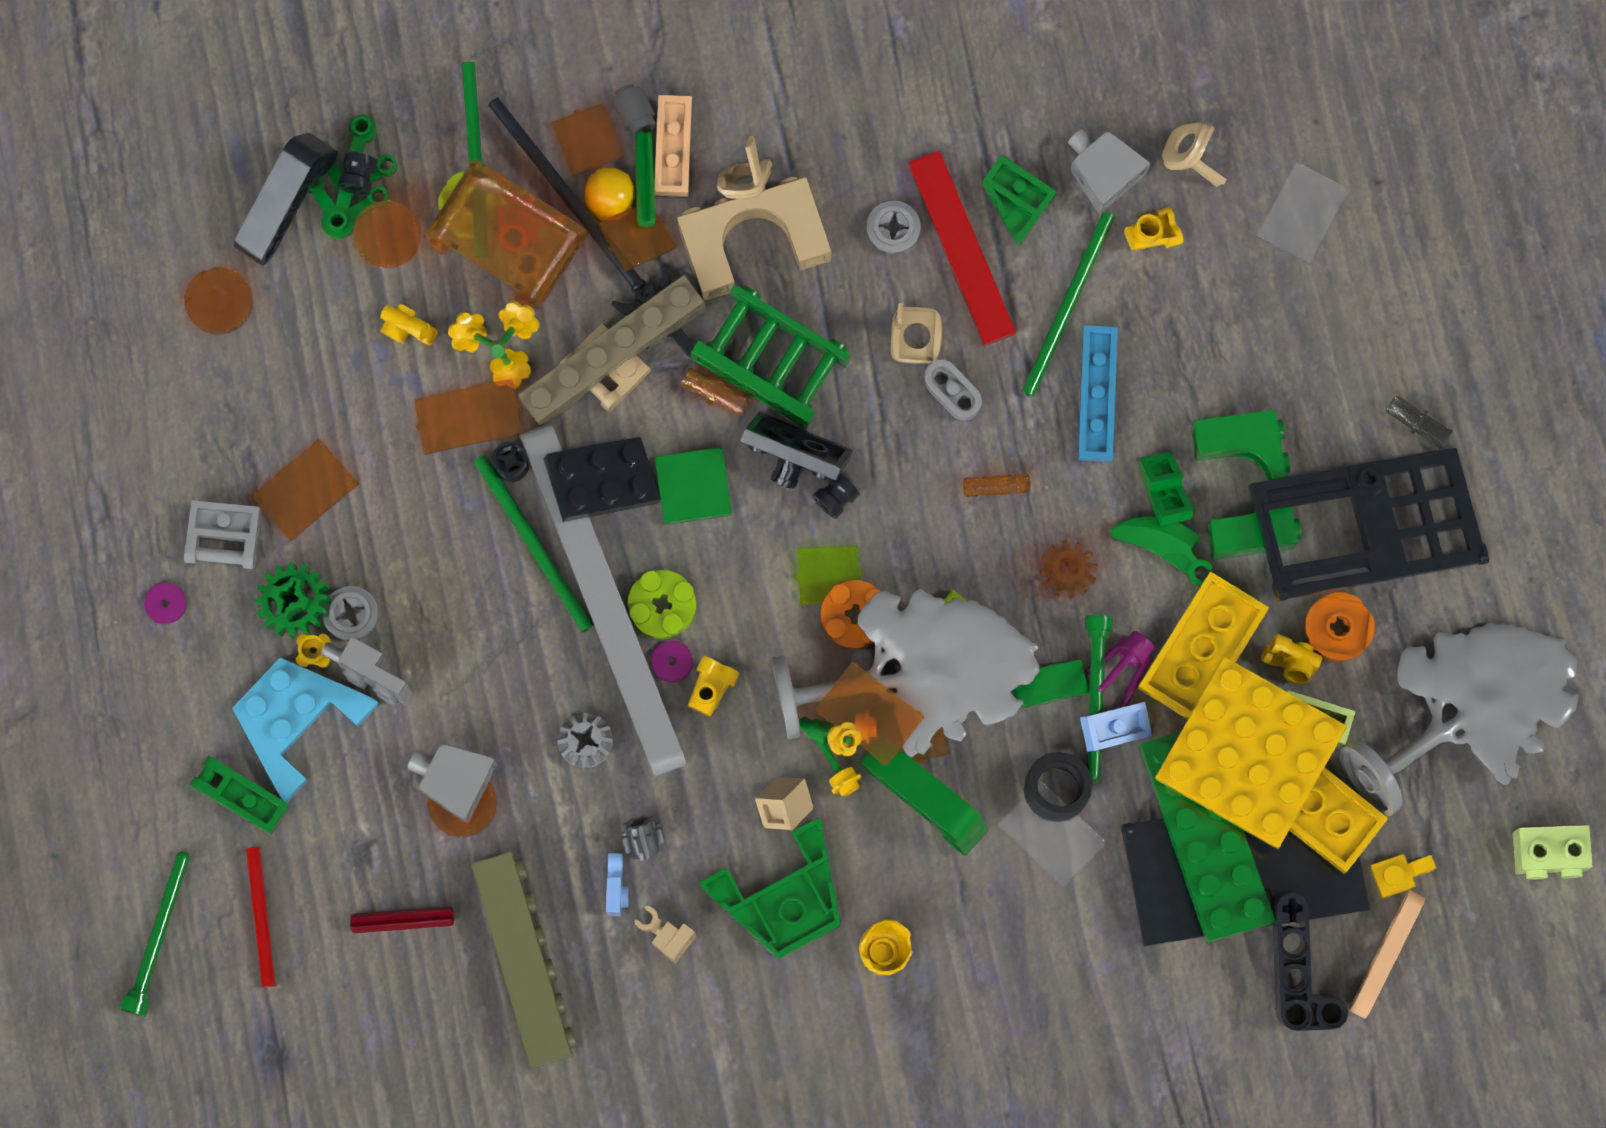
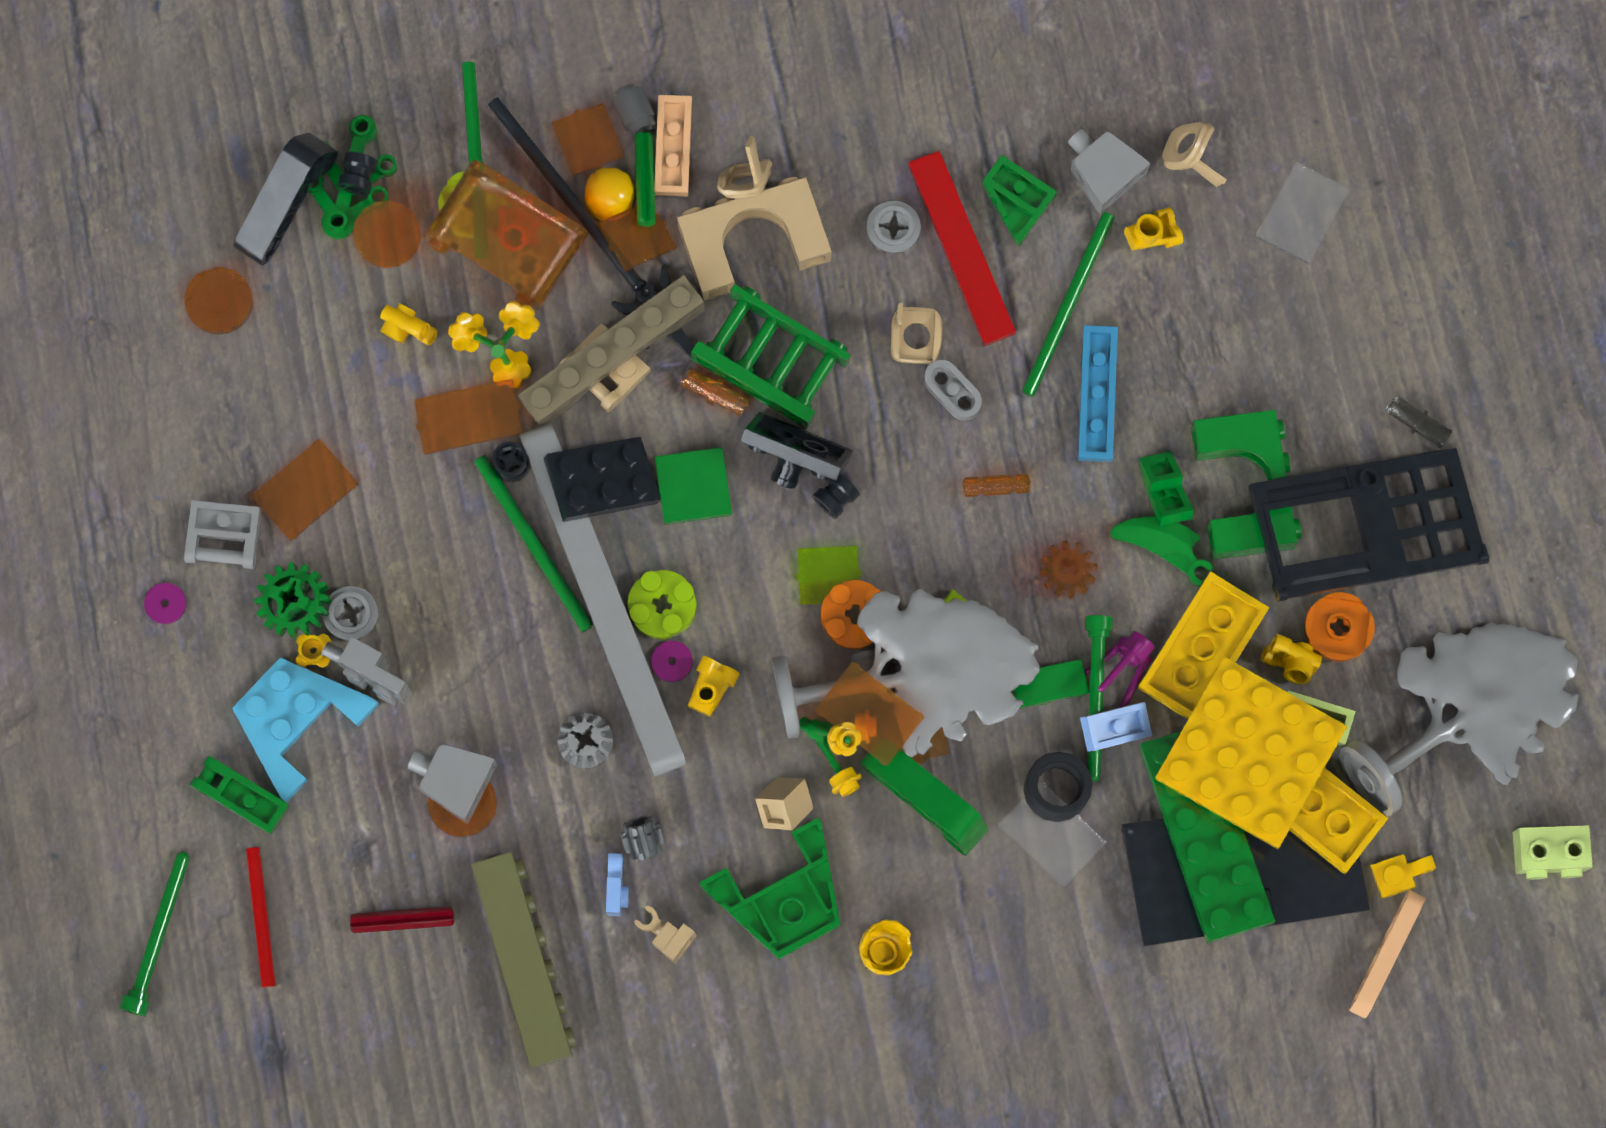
black beam [1272,890,1348,1031] -> none

